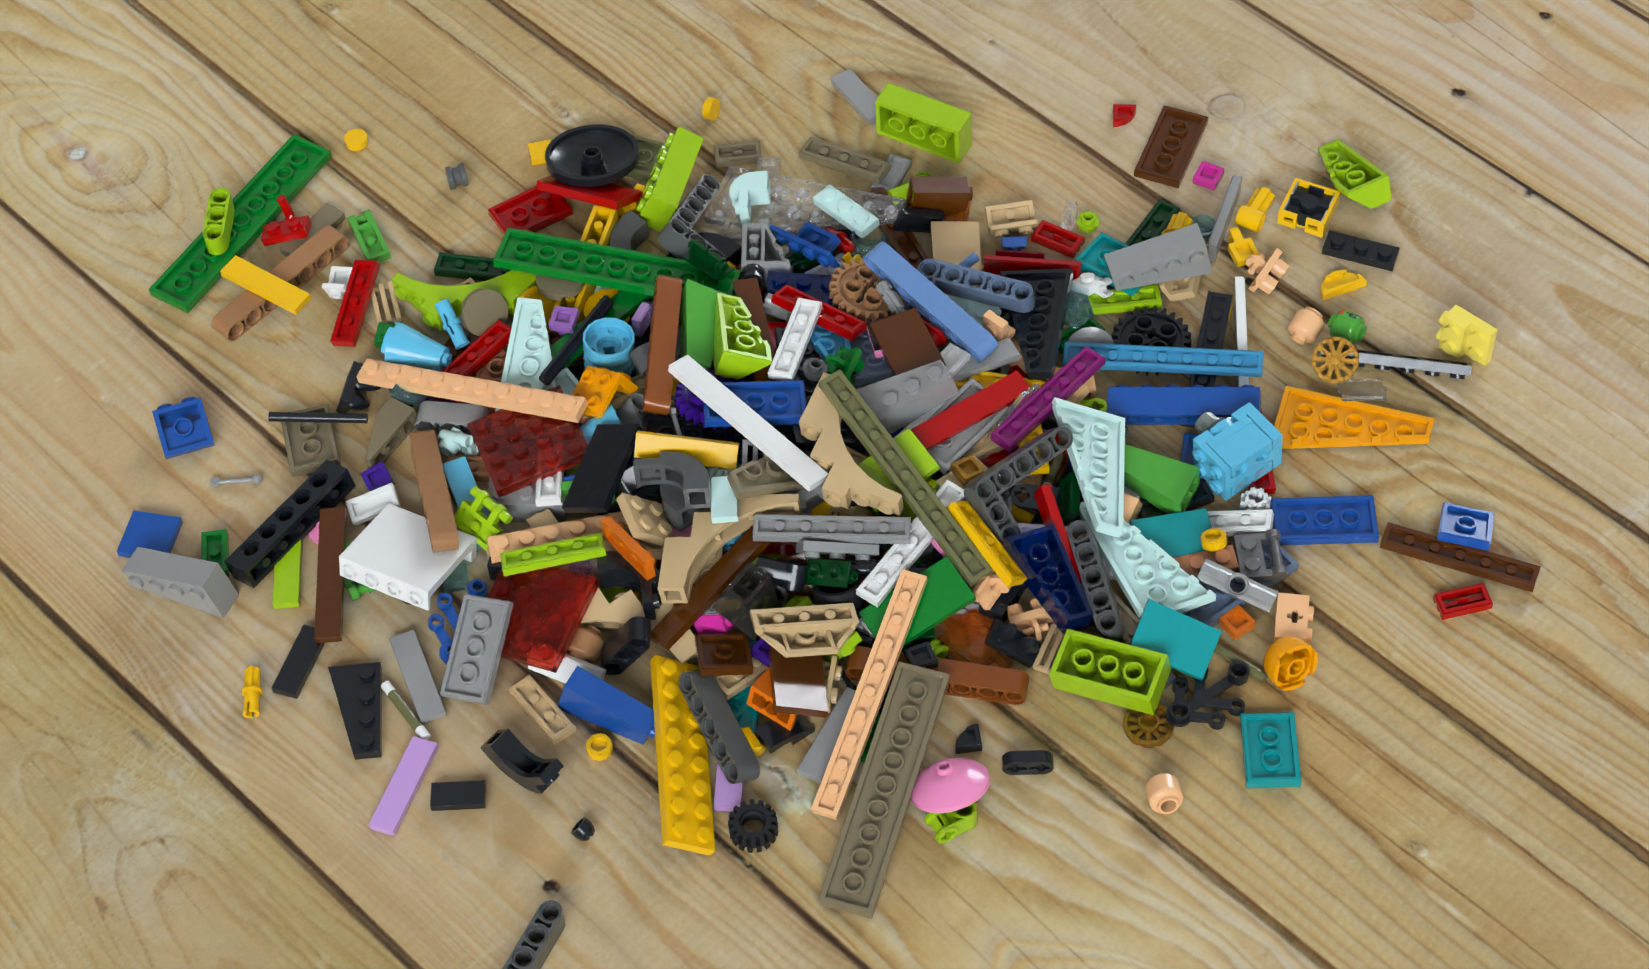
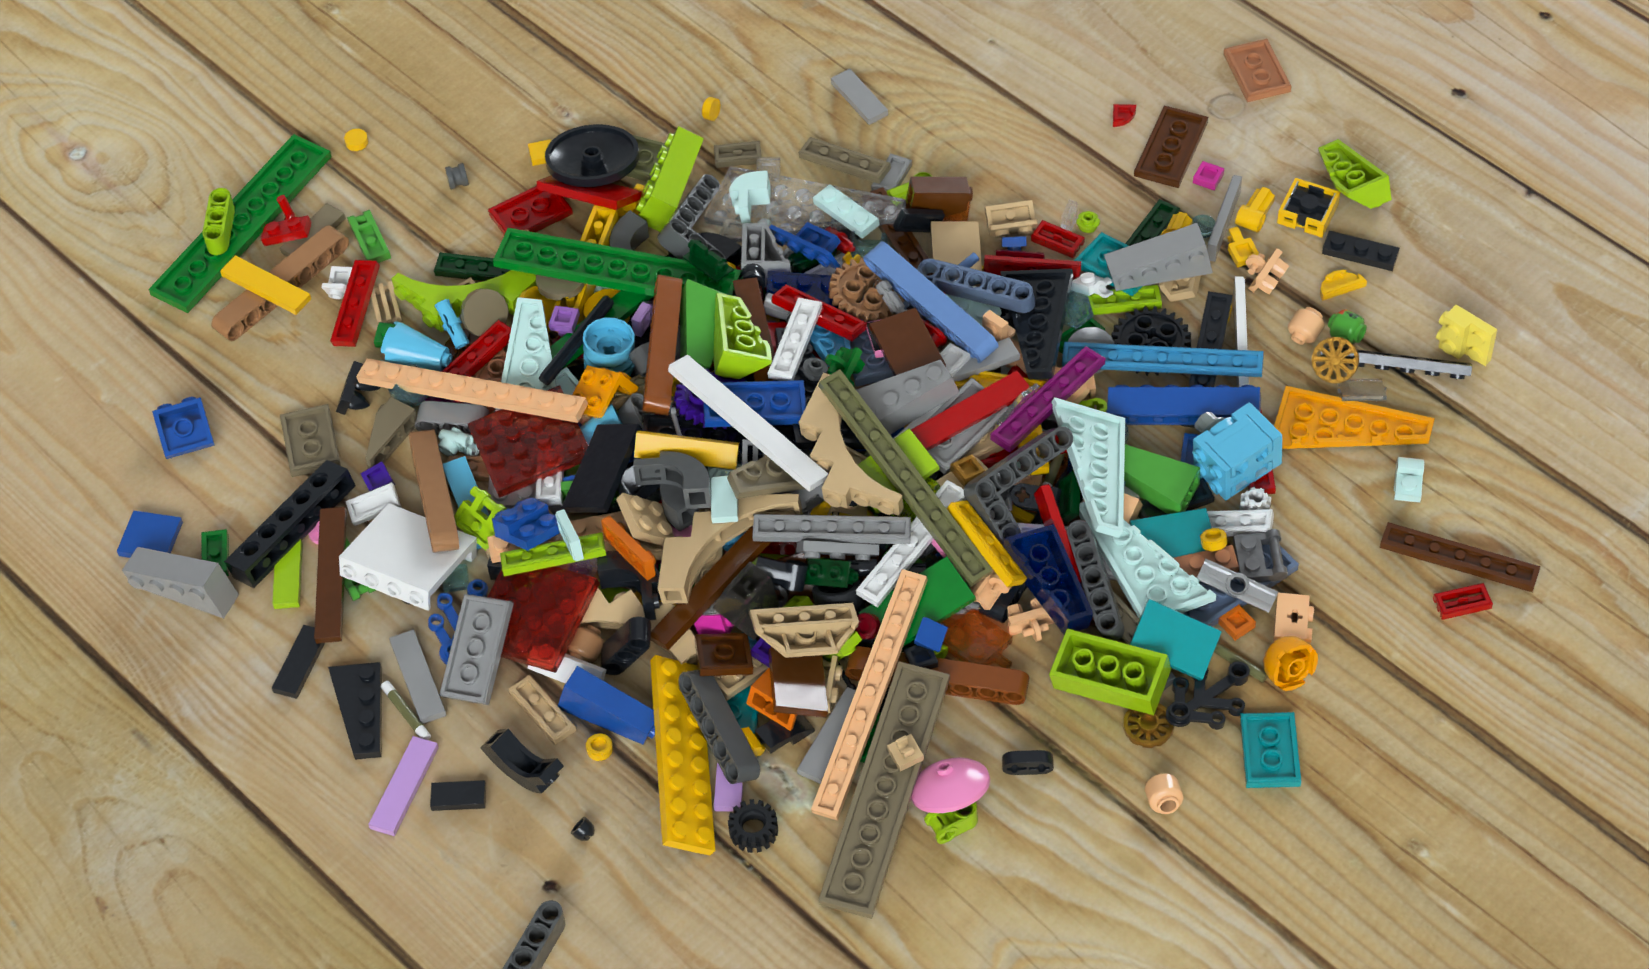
light grey hinge [210,474,262,488] -> none
yellow axle [241,666,263,718] -> none
black bar [268,412,368,423] -> none
lime brick [875,83,972,164] -> none
black tile [955,723,982,754] -> none
black tile [984,618,1041,668] -> none
tan tile [1033,623,1067,674] -> none
blue tile [1270,495,1379,545] -> none
blue tile [1437,503,1494,551] -> none
none -> blue plate [492,498,560,551]
none -> light aqua tile [555,509,584,562]
none -> dark red tile [855,613,881,640]
none -> tan tile [887,734,924,772]
none -> blue slope [914,617,948,653]
none -> nougat tile [1224,39,1292,102]
none -> light aqua brick [1394,457,1424,503]

